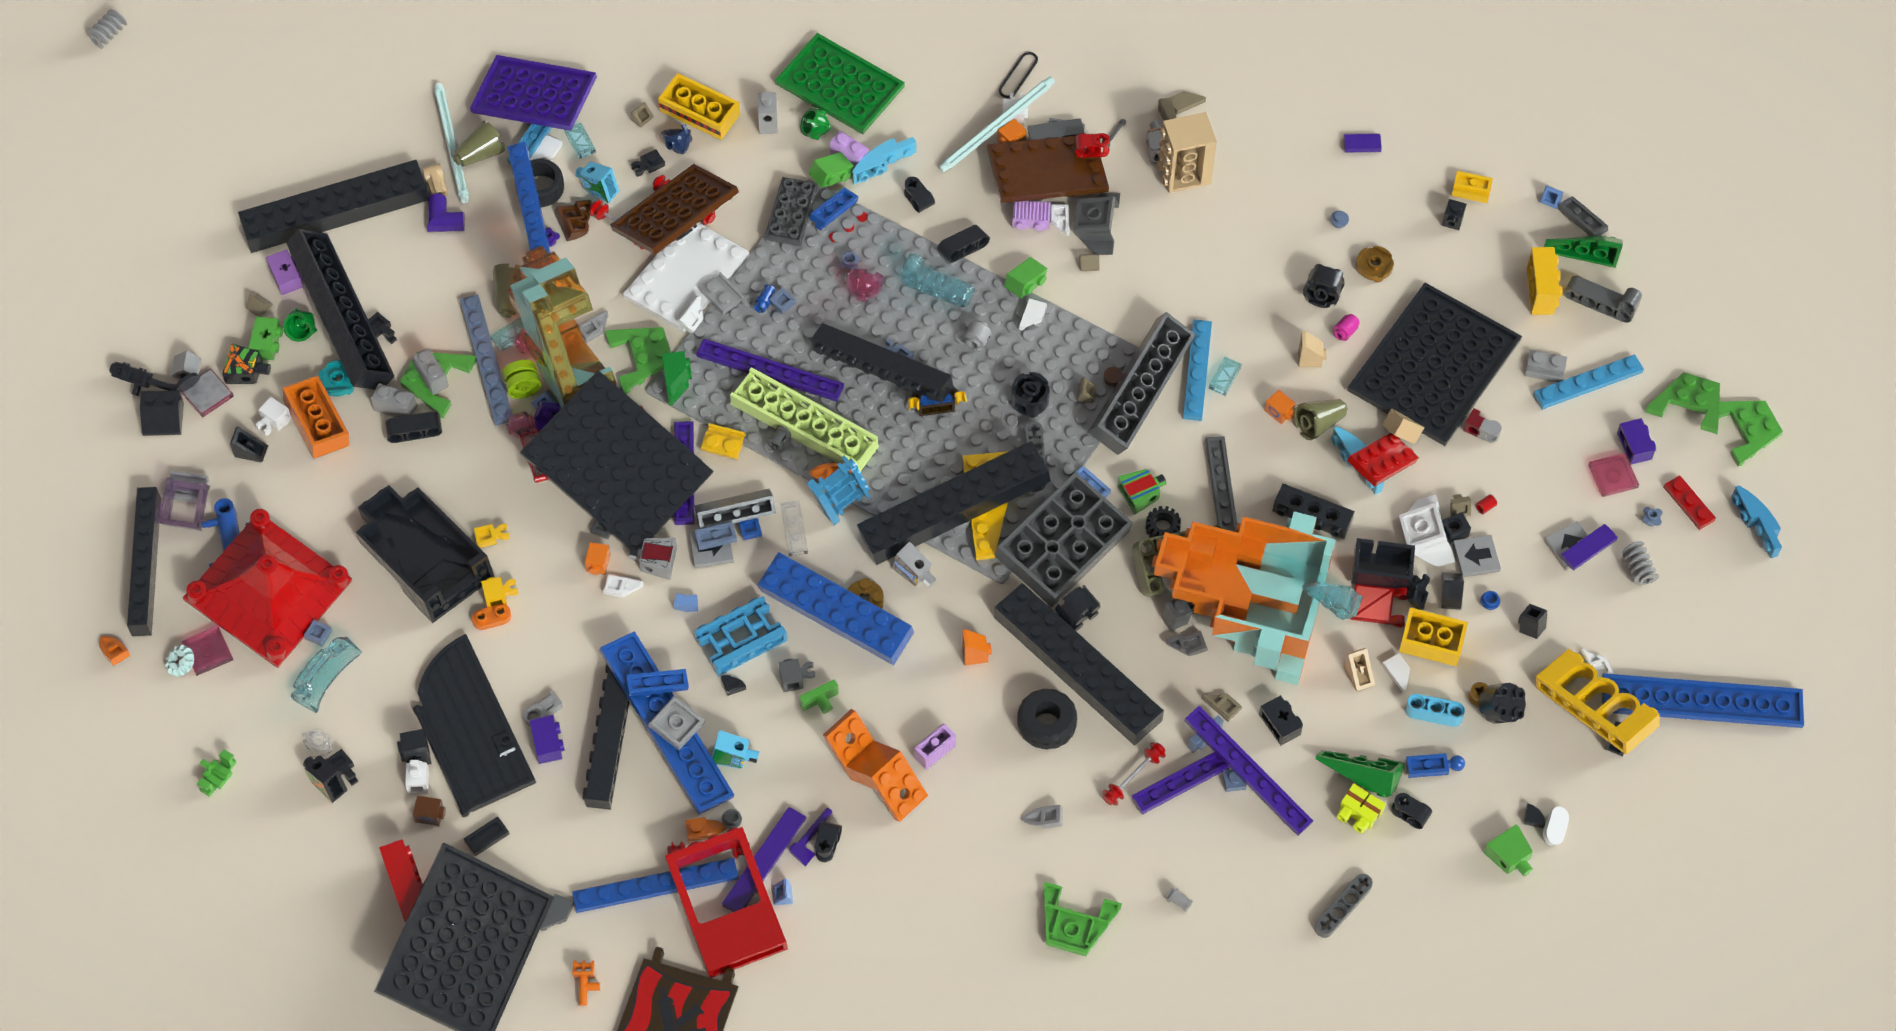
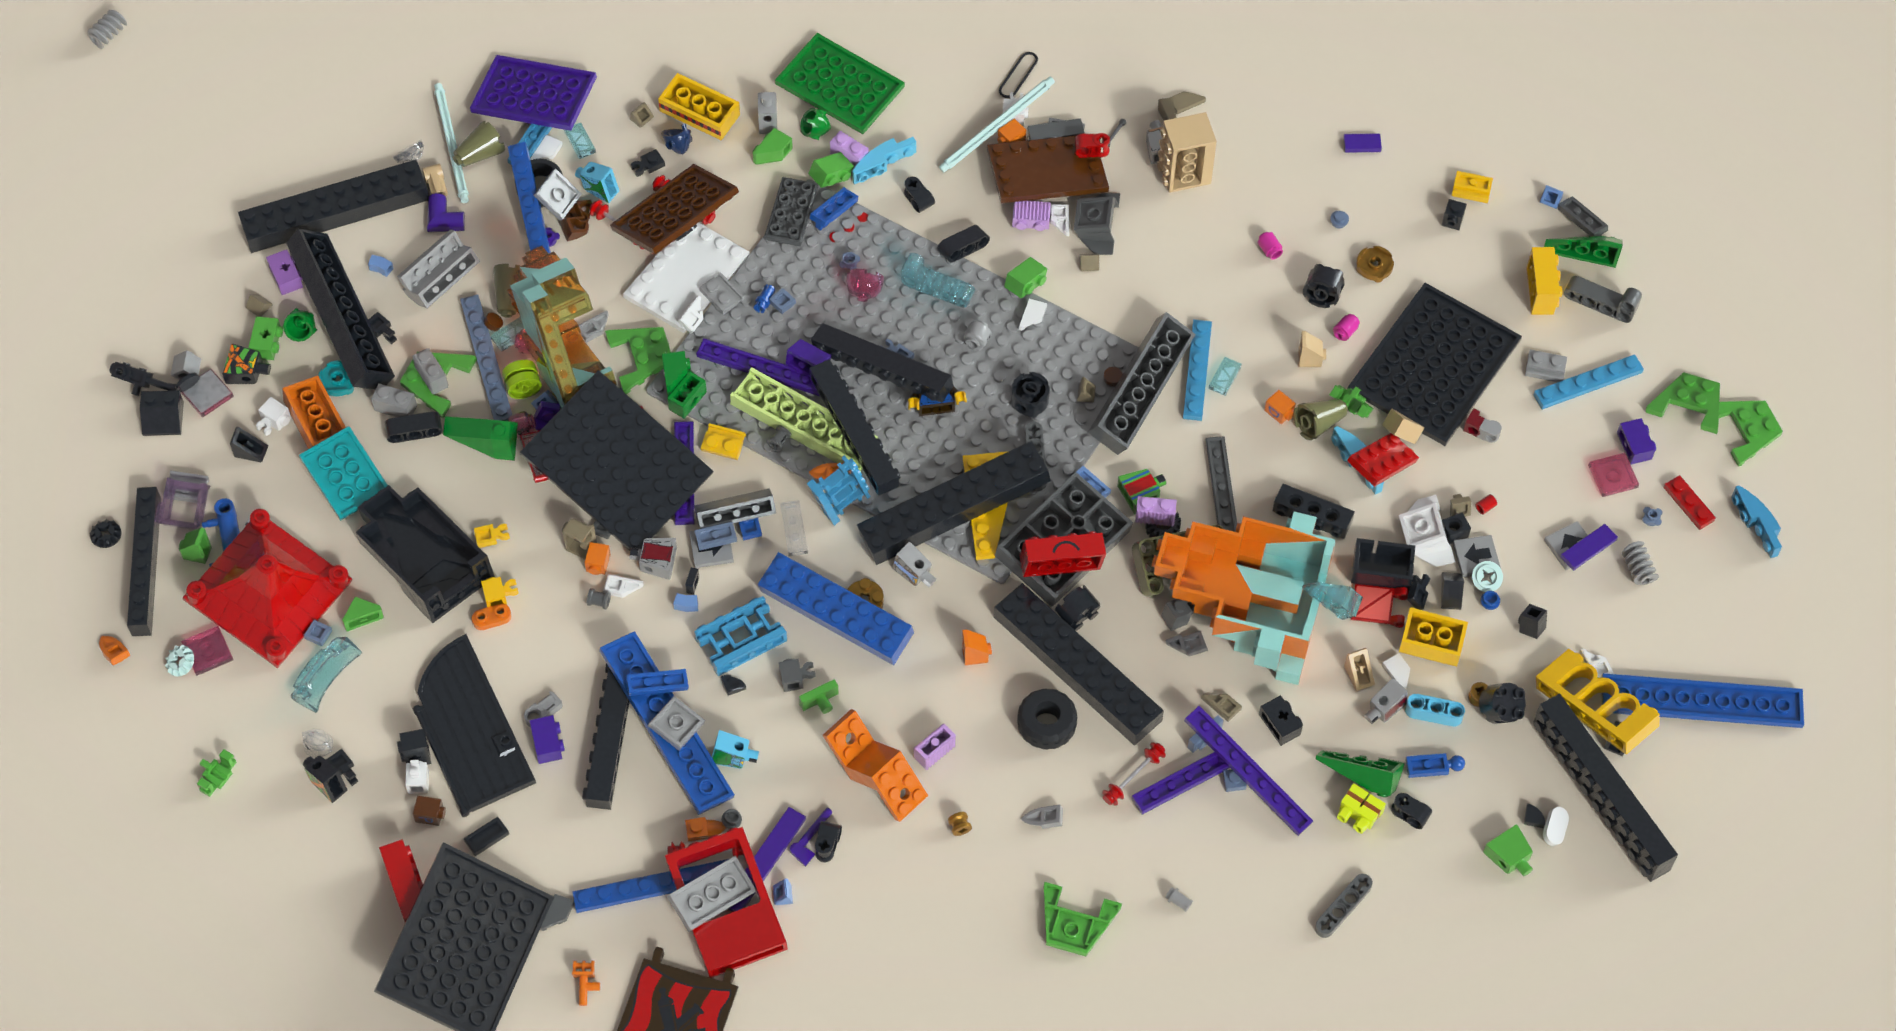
none -> black gear [89,519,122,548]
none -> bright green slope [179,528,212,564]
none -> teal plate [299,426,388,521]
none -> bright green slope [342,597,384,632]
none -> medium blue piece [368,255,394,277]
none -> clear piece [393,140,424,164]
none -> light grey brick [397,229,480,308]
none -> green wedge [443,416,518,461]
none -> reddish brown tile [484,312,503,331]
none -> tile [533,169,582,220]
none -> dark tan window [562,519,597,559]
none -> dark grey bush [586,588,611,610]
none -> green brick [667,371,707,419]
none -> light grey plate [667,856,757,932]
none -> black tile [685,567,699,595]
none -> bright green slope [752,128,793,165]
none -> dark purple brick [786,339,831,377]
none -> black brick [809,359,901,496]
none -> pearl gold wheel [948,812,972,836]
none -> red brick [1020,531,1106,577]
none -> lavender brick [1135,496,1177,526]
none -> dark pink brick [1257,232,1283,260]
none -> bright green piece [1329,385,1374,418]
none -> light grey torso [1364,678,1407,724]
none -> light aqua gear [1471,561,1503,592]
none -> black brick [1533,693,1678,882]

